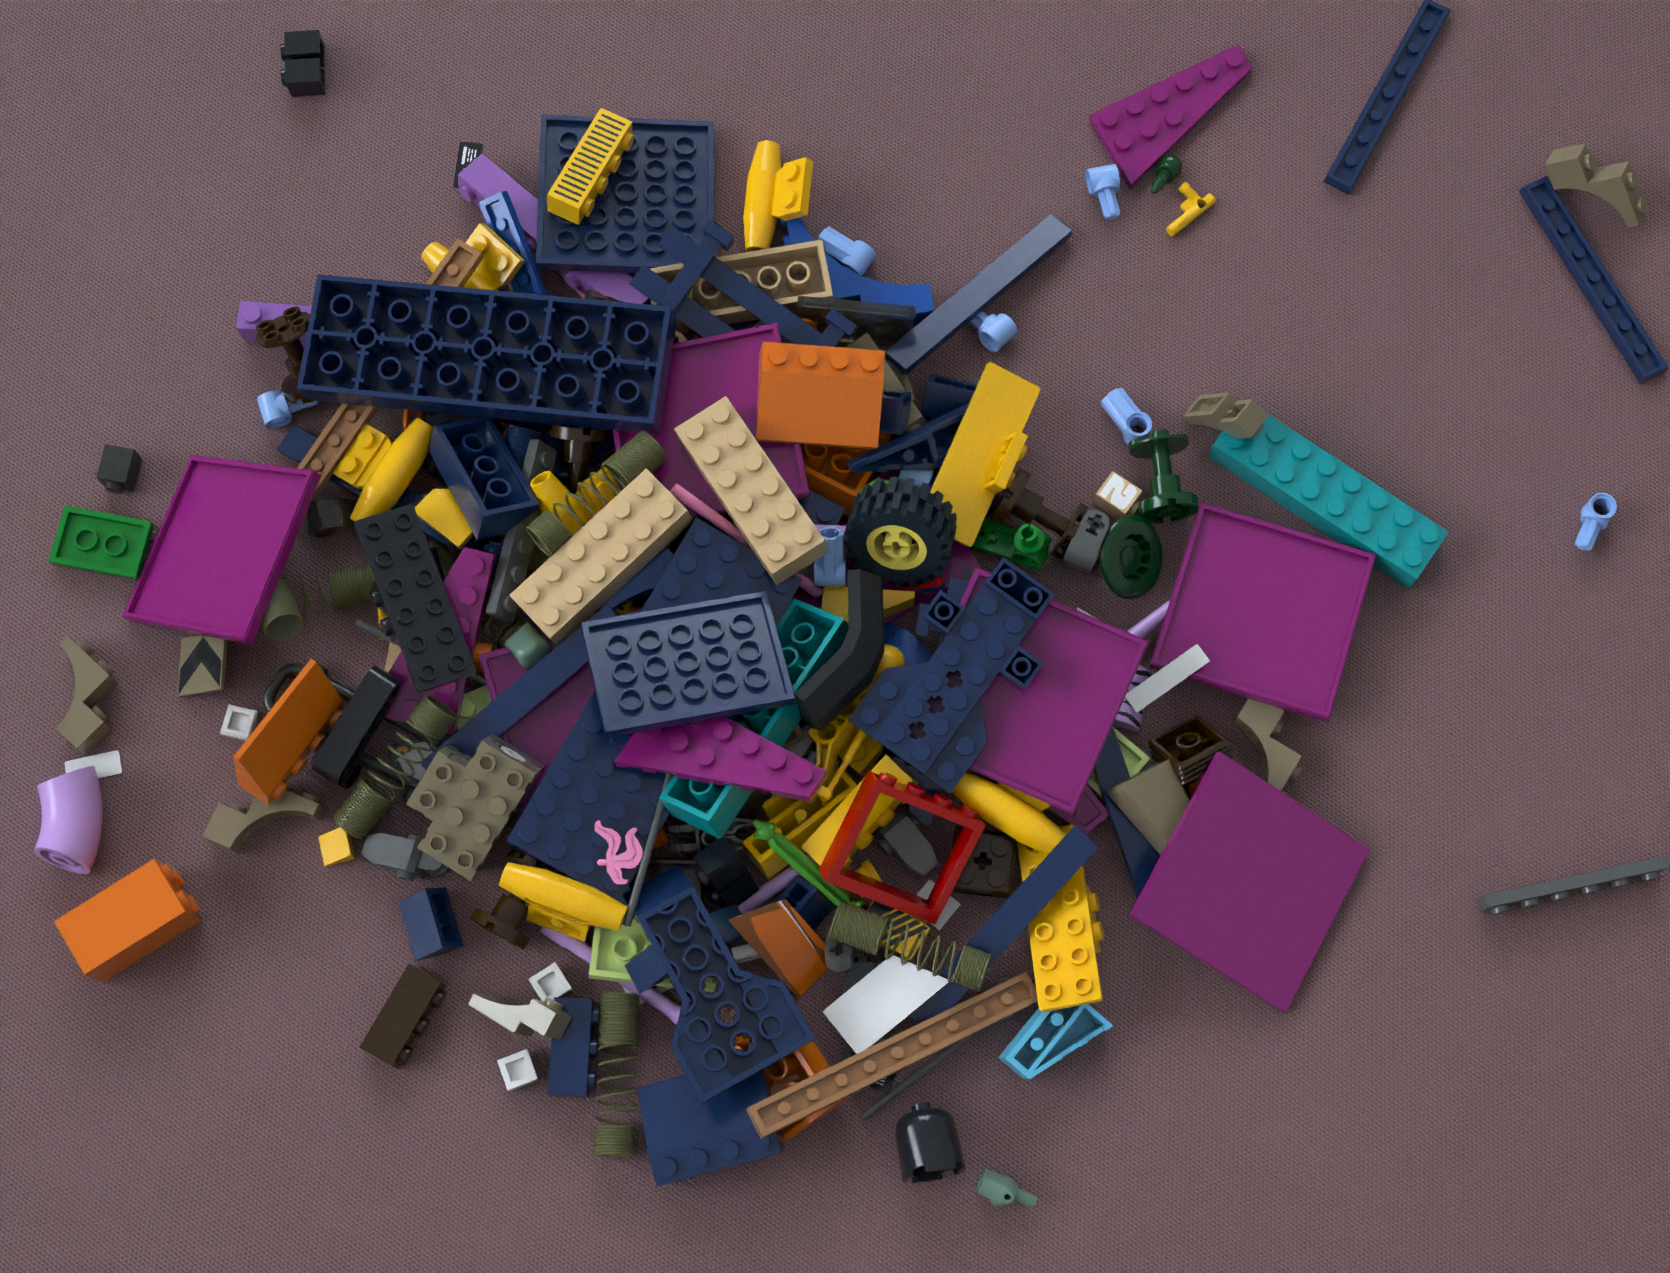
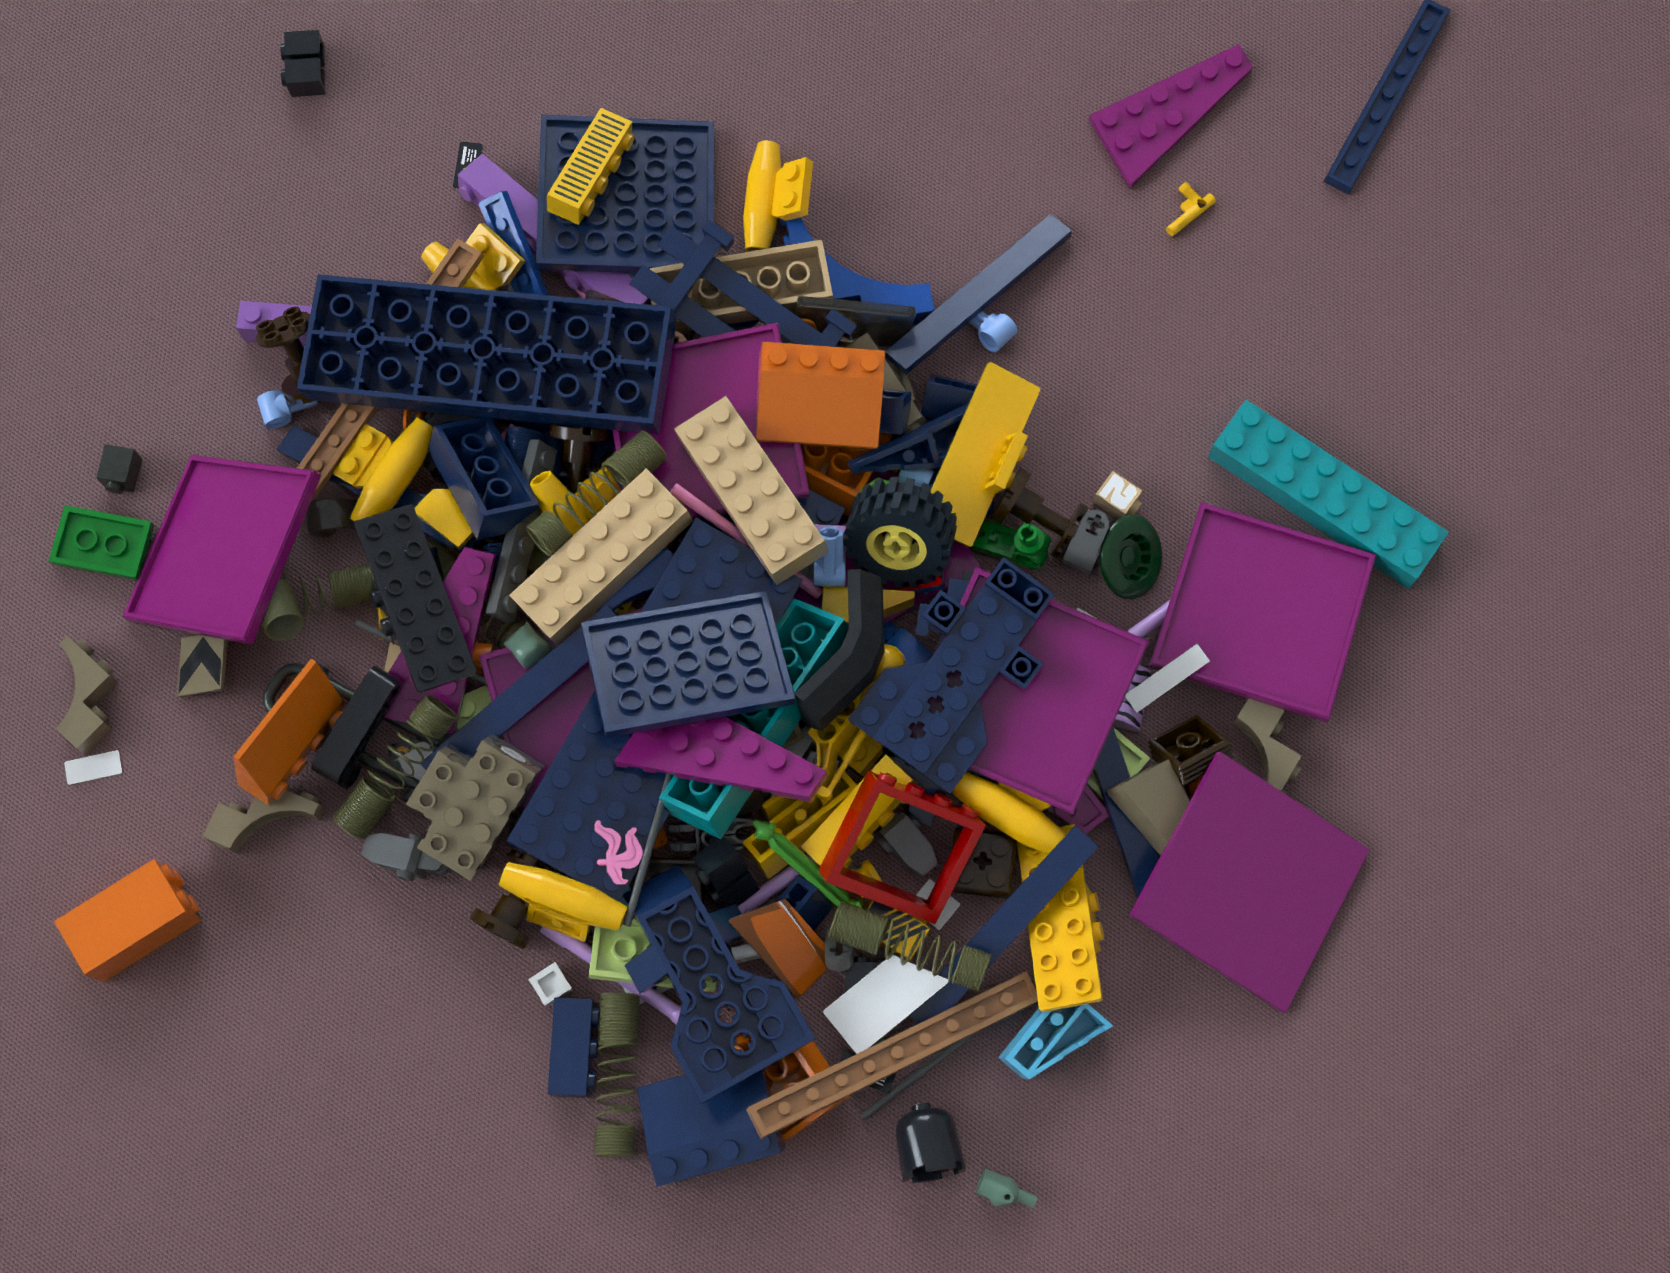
lavender brick [34,766,103,874] -> none
white tile [220,704,260,741] -> none
yellow slope [318,827,355,867] -> none
dark brown brick [359,964,446,1069] -> none
dark blue brick [399,887,463,961] -> none
slope [468,993,572,1040] -> none
white plate [497,1049,539,1091] -> none
light blue piece [818,226,877,276] -> none
light blue axle [1086,164,1120,220] -> none
light blue piece [1101,387,1152,444] -> none
dark green piece [1128,429,1199,523] -> none
dark green bar [1151,155,1182,194] -> none
dark tan slope [1183,392,1268,439] -> none
dark grey plate [1477,856,1670,915] -> none
dark blue tile [1519,176,1669,384] -> none
dark tan arch [1545,143,1648,228] -> none
light blue axle [1575,493,1617,551] -> none

